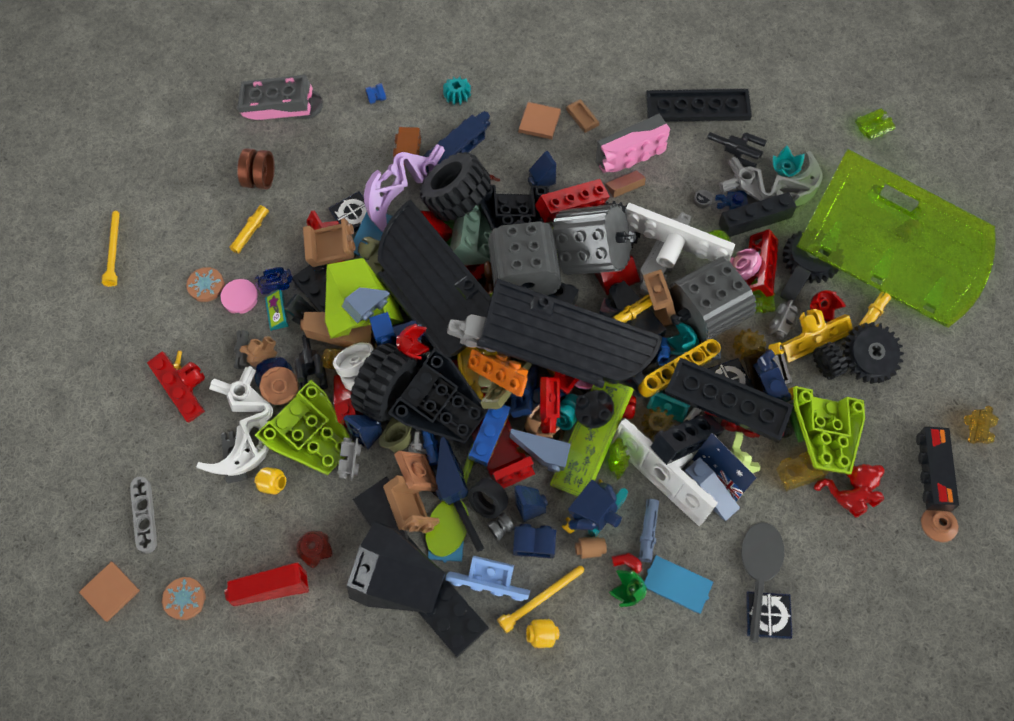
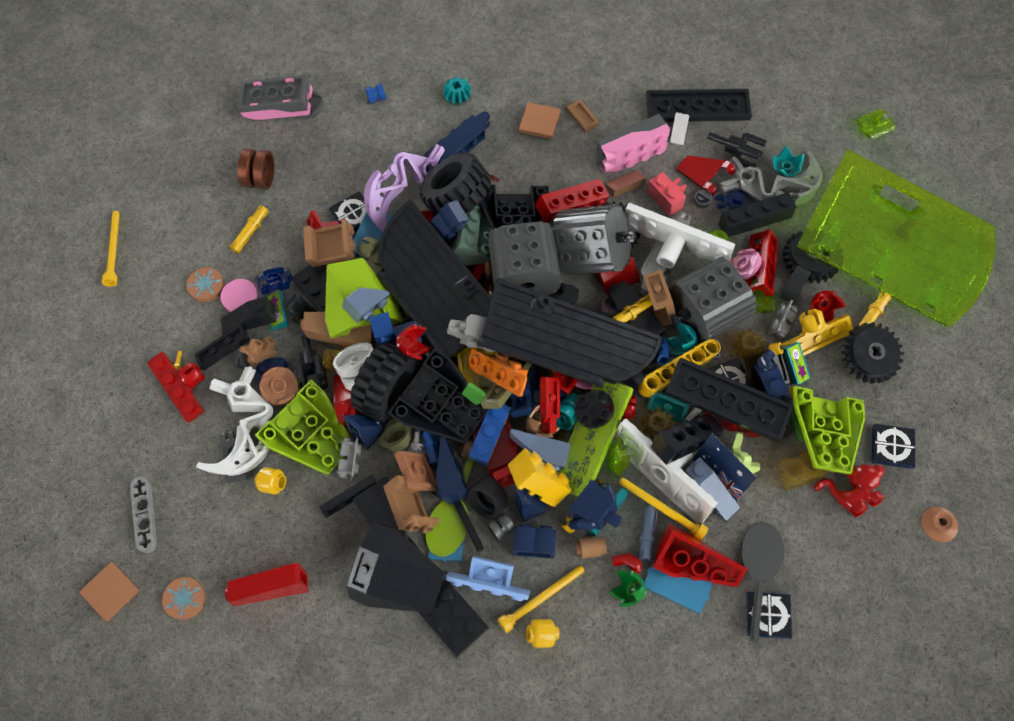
clear red piece [296,531,333,568] -> none
dark orange brick [393,127,421,166] -> none
dark blue slope [528,151,556,187] -> none
black tyre [813,342,848,380] -> none
black brick [916,426,959,512] -> none
clear yellow hips [964,405,999,444] -> none
none -> black tile [194,323,250,371]
none -> black slope [221,296,277,335]
none -> black tile [319,475,377,518]
none -> dark blue brick [430,200,469,241]
none -> medium nougat tile [459,438,474,458]
none -> bright green slope [462,382,486,405]
none -> yellow wedge [508,448,572,508]
none -> yellow piece [619,478,709,541]
none -> coral brick [647,172,687,216]
none -> red wedge [652,524,748,587]
none -> white sticker [670,113,689,145]
none -> red flag [676,155,736,196]
none -> slope [782,342,810,385]
none -> tile [872,424,915,469]

